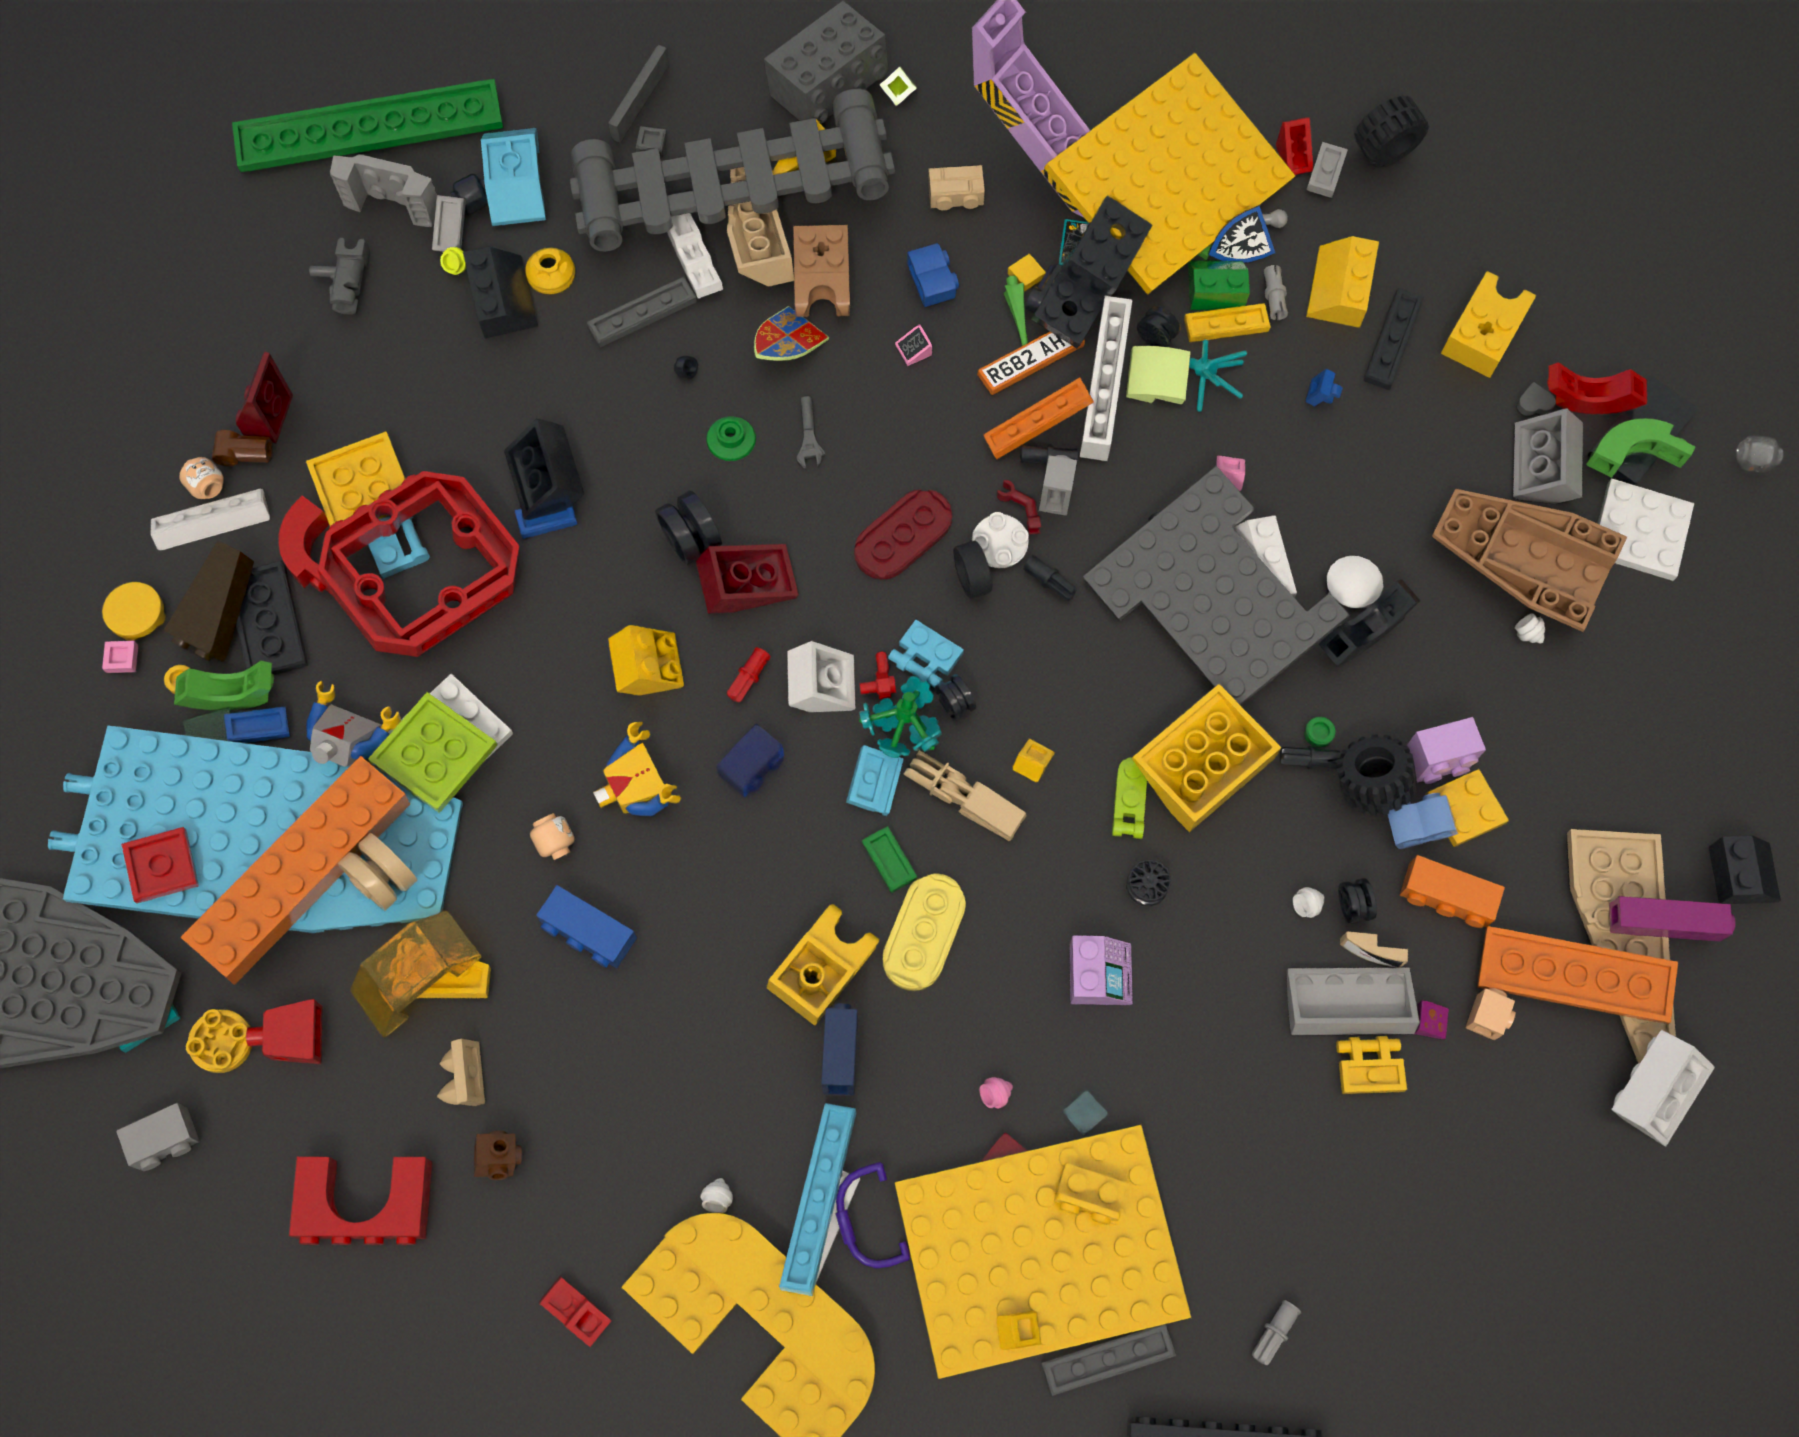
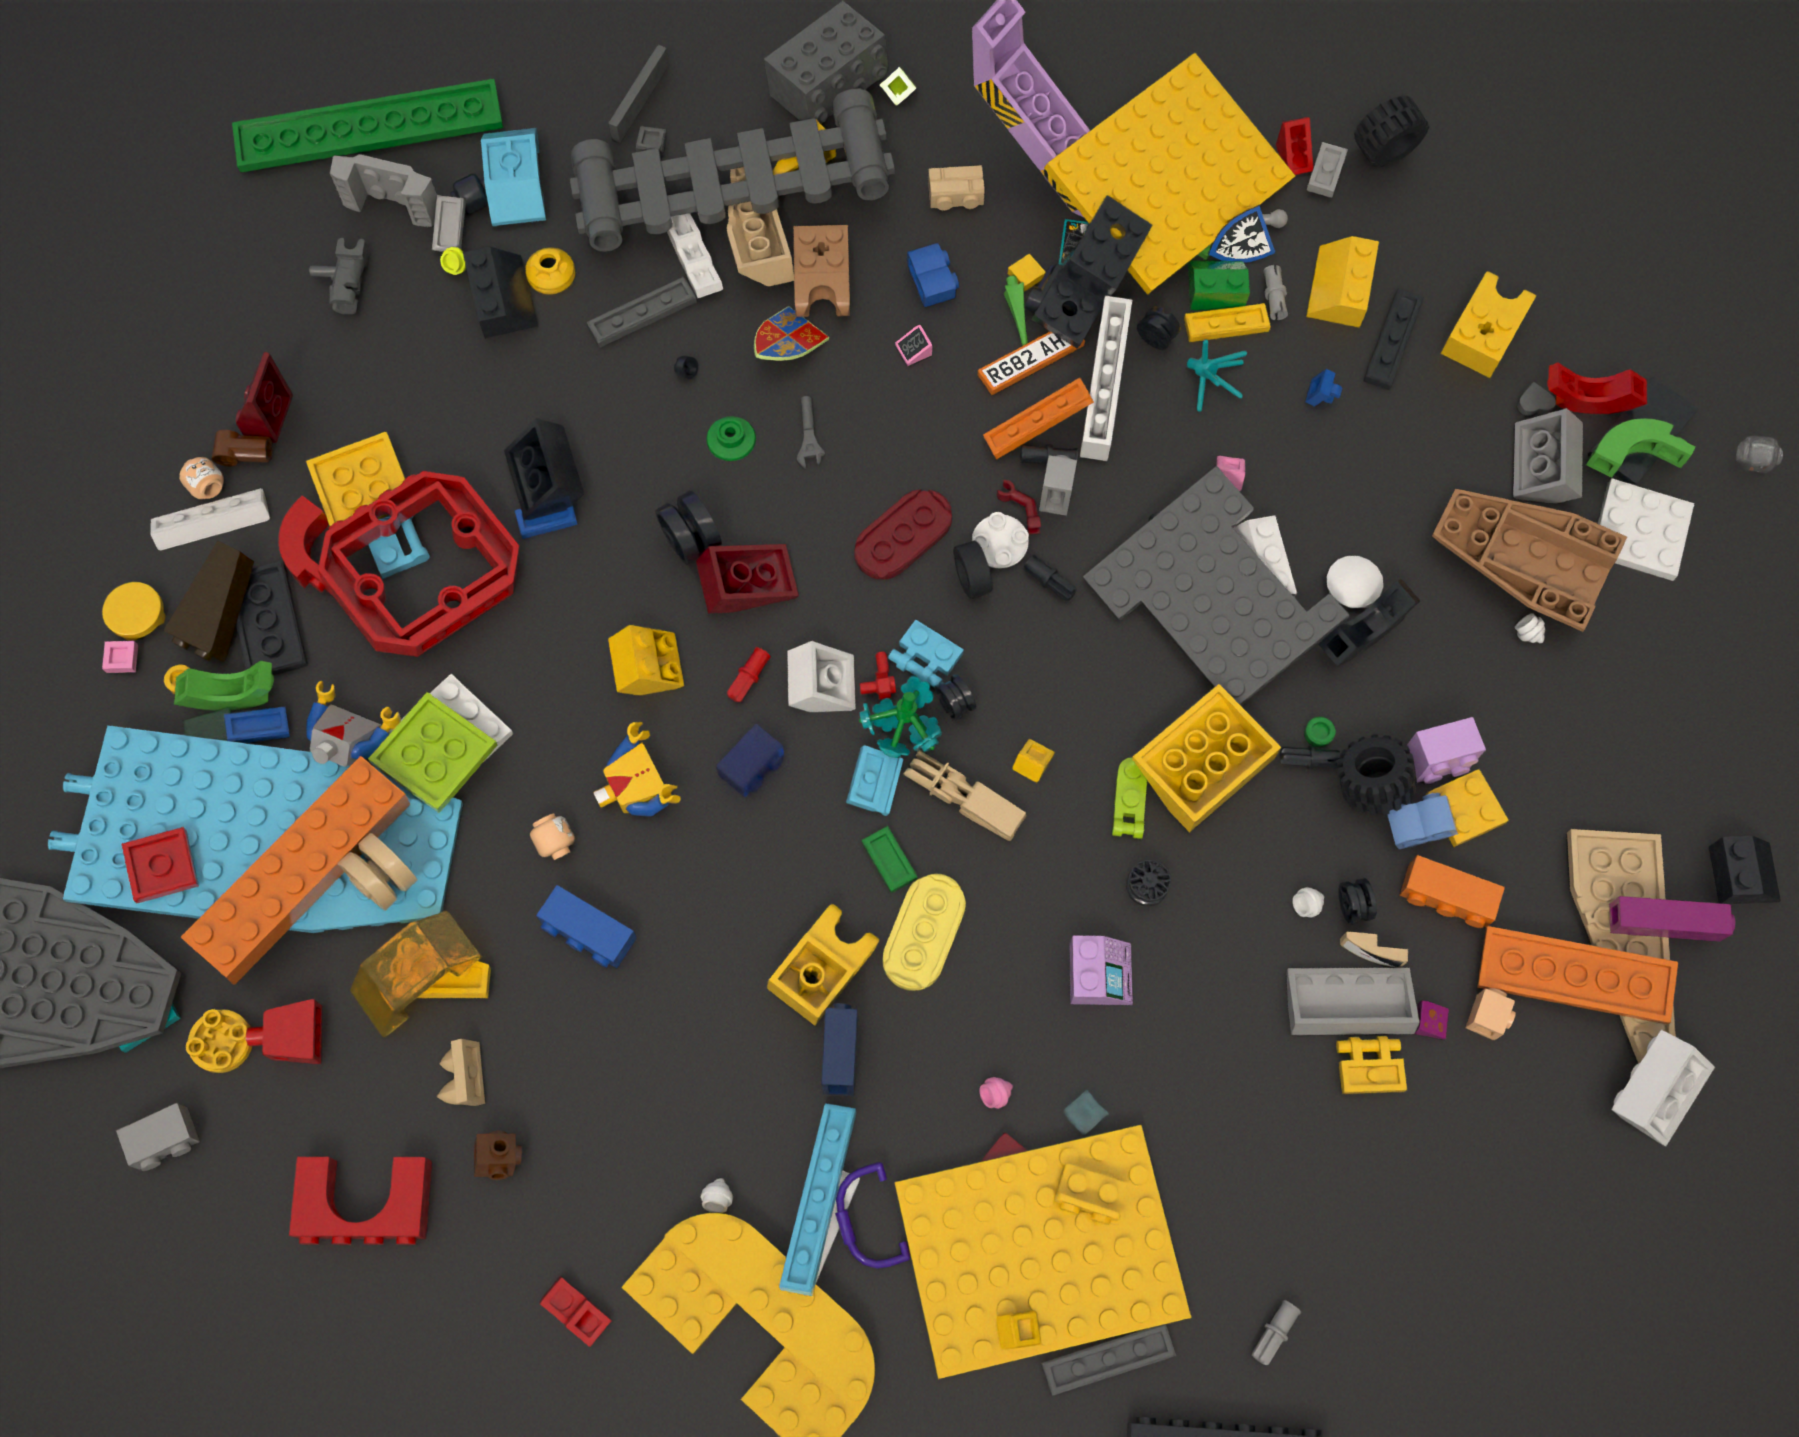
yellowish green slope [1126,346,1190,405] -> none

